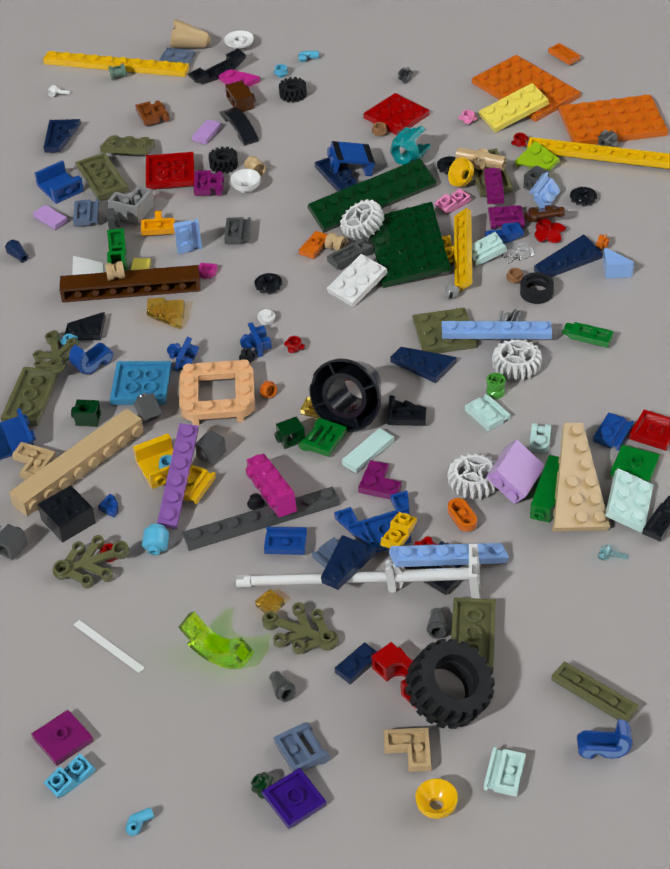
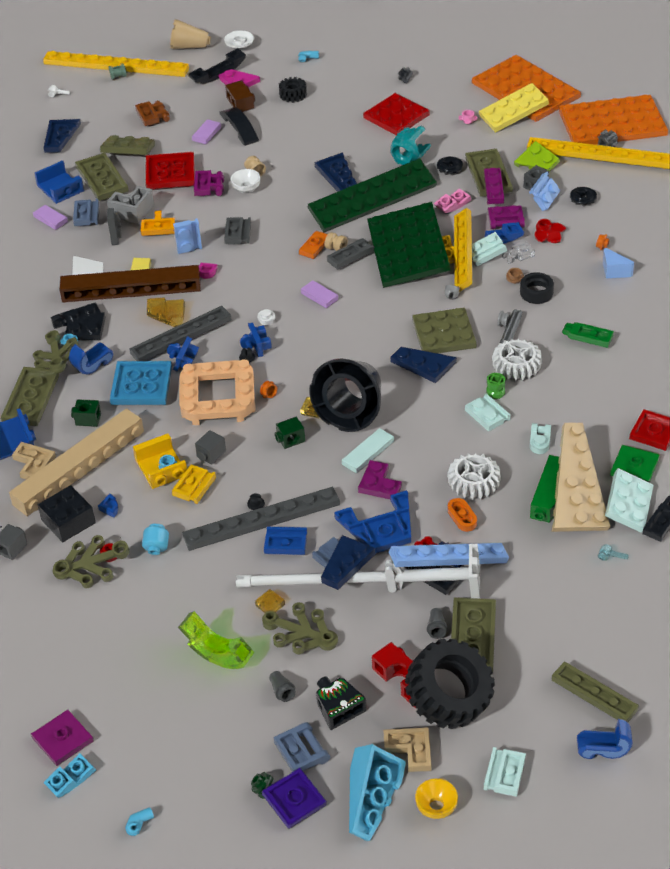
dark blue cone [5,239,29,263] -> none
white sticker [74,620,145,673] -> none
tan wheel [105,261,125,281] -> none
green arch [107,228,128,271] -> none
dark grey brick [134,393,162,424] -> none
medium lavender plate [157,423,199,530] -> none
sand blue plate [160,47,195,65] -> none
black tyre [208,146,238,174] -> none
dark pink brick [245,453,297,518] -> none
black gear [254,273,282,294] -> none
medium azure plate [274,64,288,78] -> none
red plate [284,336,305,353] -> none
green plate [298,418,347,457] -> none
blue panel [327,141,375,176] -> none
white plate [327,254,388,307] -> none
dark blue plate [335,642,377,685] -> none
white gear [340,199,385,241] -> none
medium nougat plate [372,122,388,136] -> none
yellow slope [380,512,417,549] -> none
black wing [387,395,426,426] -> none
light blue plate [441,321,552,339] -> none
yellow piece [448,157,474,187] -> none
tan piece [455,147,507,171] -> none
lavender brick [486,439,545,504] -> none
red plate [511,133,529,147] -> none
reddish brown plate [524,204,565,222] -> none
dark blue wing [534,234,603,277] -> none
orange plate [548,43,580,65] -> none
blue plate [593,412,634,451] -> none
none -> black hinge [51,302,101,329]
none -> dark grey plate [129,306,232,361]
none -> lavender tile [301,280,338,308]
none -> torso [316,676,366,730]
none -> medium azure wedge [349,744,406,841]

